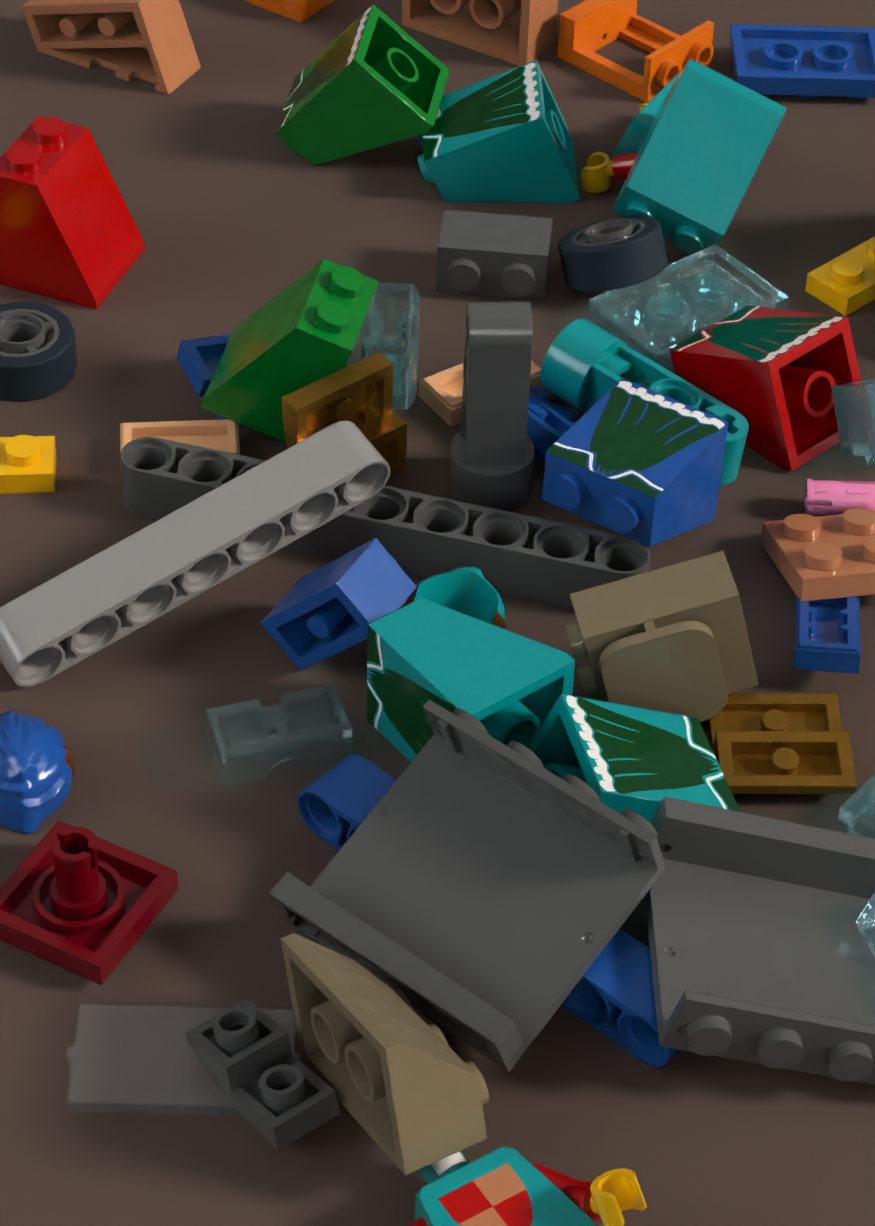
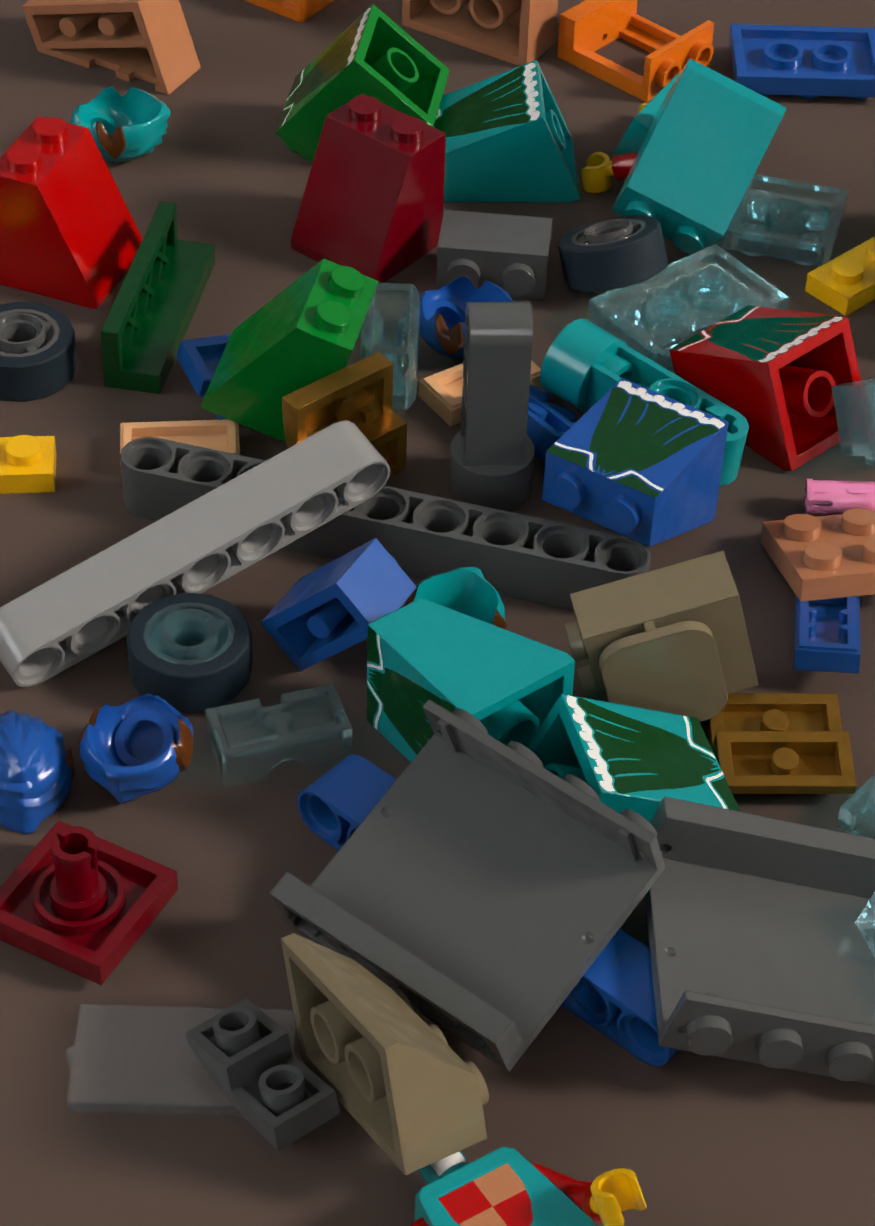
none -> teal hair [70,85,171,163]
none -> blue hair [78,693,193,804]
none -> dark green fence [101,201,215,394]
none -> black wheel [127,593,252,713]
none -> dark red slope [291,94,446,288]
none -> blue hair [412,274,514,359]
none -> clear light blue plate [723,174,849,266]

